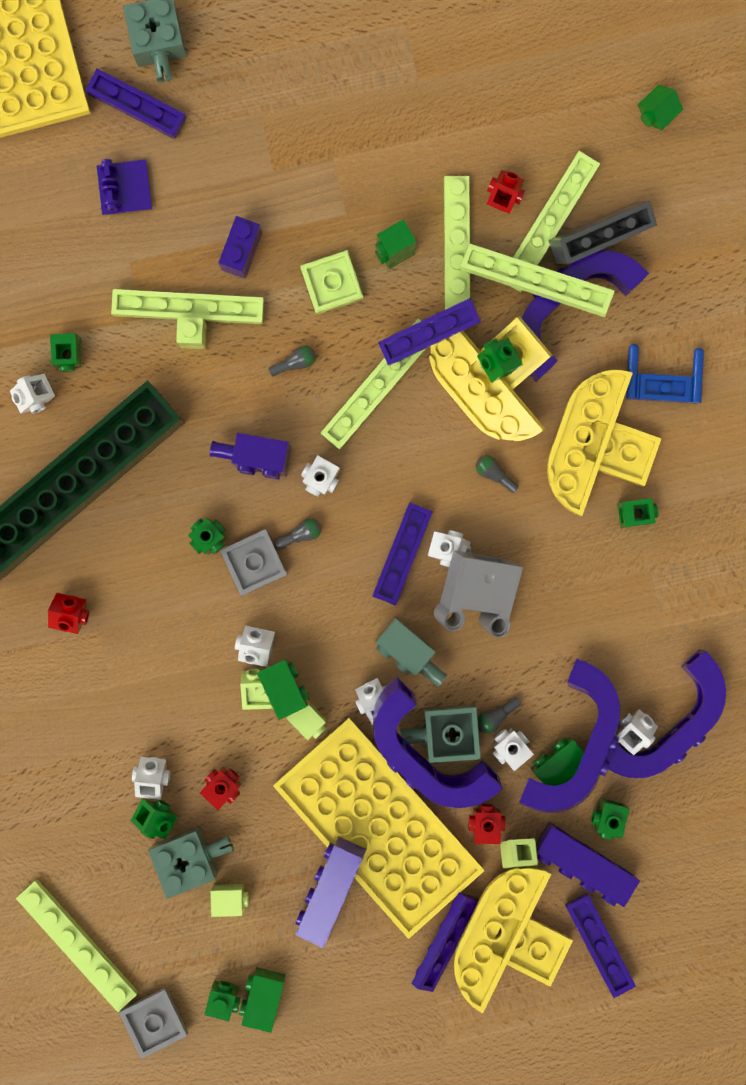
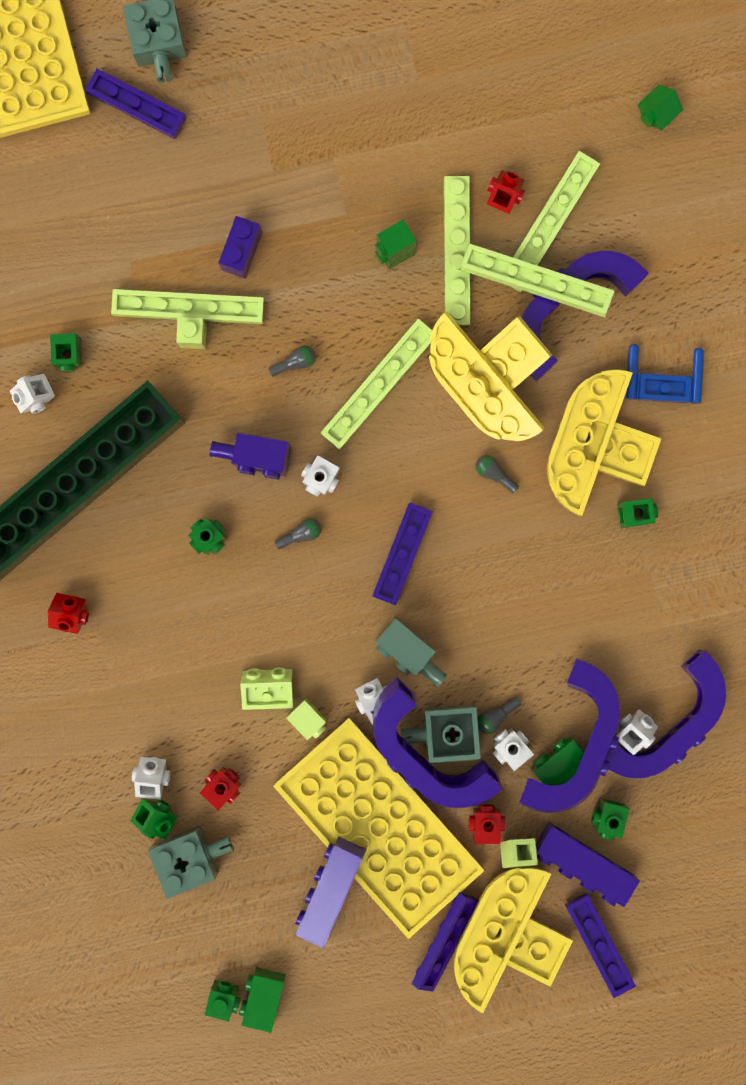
yellowish green plate [16,879,138,1012] -> none
dark purple hinge [96,159,152,215] -> none
light grey plate [119,987,189,1059] -> none
yellowish green brick [211,884,249,917] -> none
light grey plate [220,529,287,596] -> none
white brick [235,626,275,667] -> none
green brick [257,659,310,720] -> none
yellowish green plate [300,250,364,315] -> none
dark purple plate [378,298,482,366] -> none
white brick [428,530,471,567] -> none
light grey piece [434,550,523,638] -> none
green brick [477,338,523,383] -> none
dark grey brick [549,201,657,265] -> none

